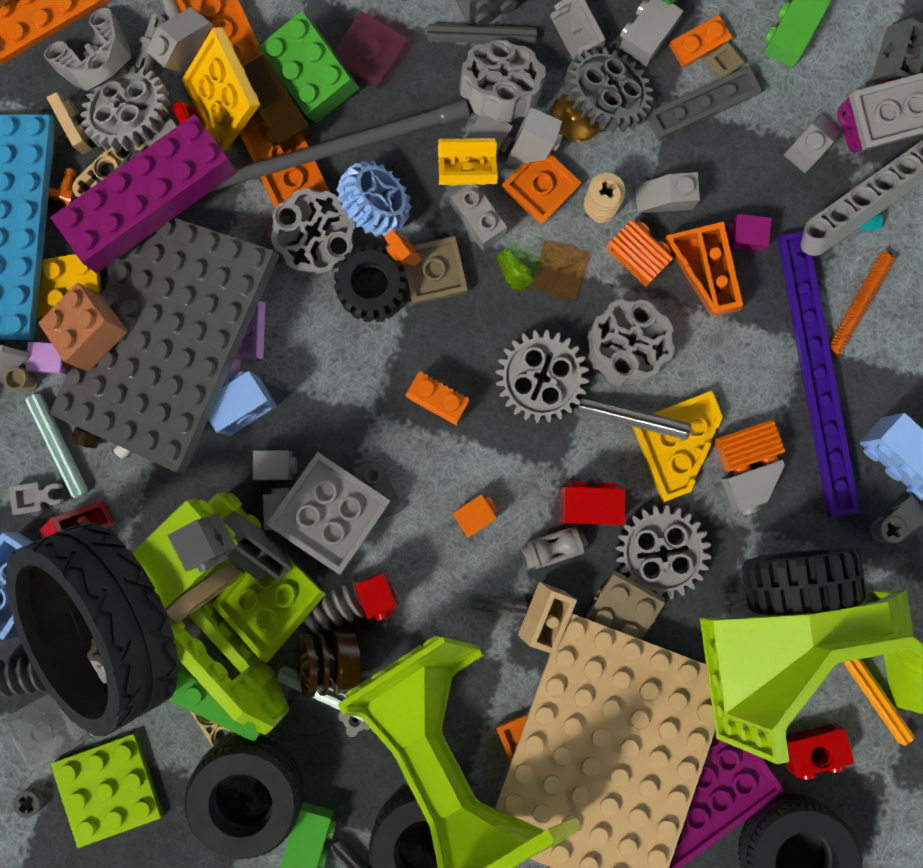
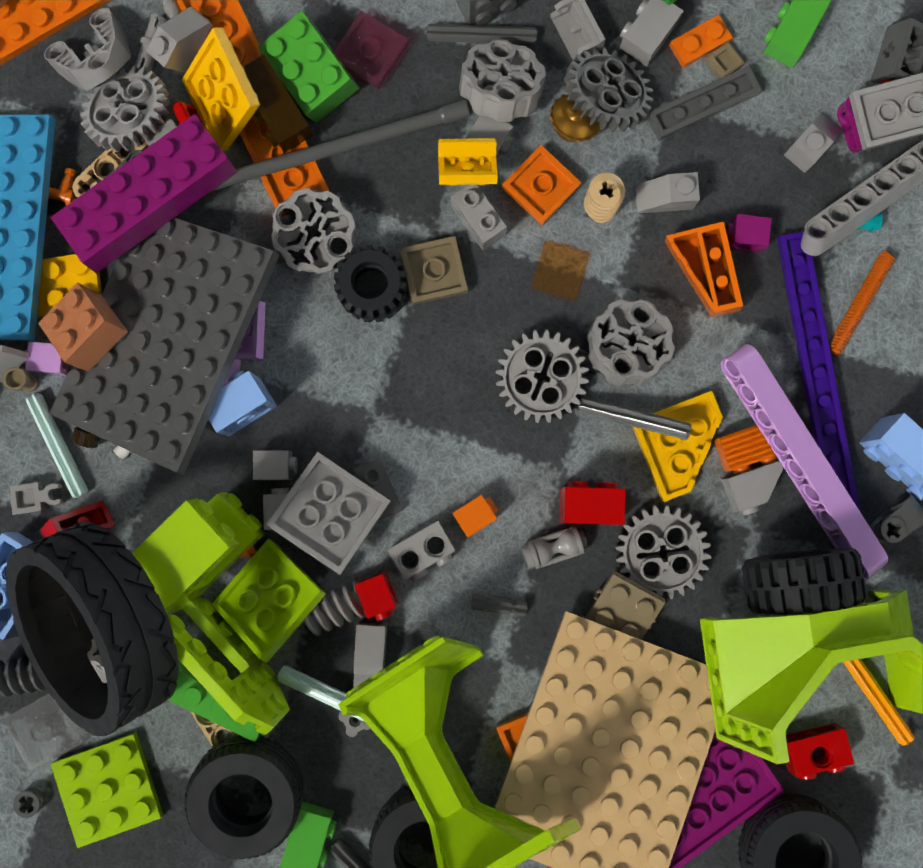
tan plate [46,92,93,154] -> none
tan beam [166,562,243,624] -> none
dark grey brick [167,514,236,573] -> none
dark grey piece [223,510,293,581] -> none
dark brown wheel [296,629,361,698] -> none
light blue gear [336,160,412,237] -> none
orange plate [384,230,423,267] -> none
orange brick [406,371,469,426] -> none
clear neon green cone [496,249,533,292] -> none
light grey slope [505,107,563,165] -> none
tan brick [518,581,577,655] -> none
orange brick [606,219,674,287] -> none
none -> light grey piece [353,622,387,688]
none -> light grey brick [387,520,456,582]
none -> lavender beam [721,344,888,581]

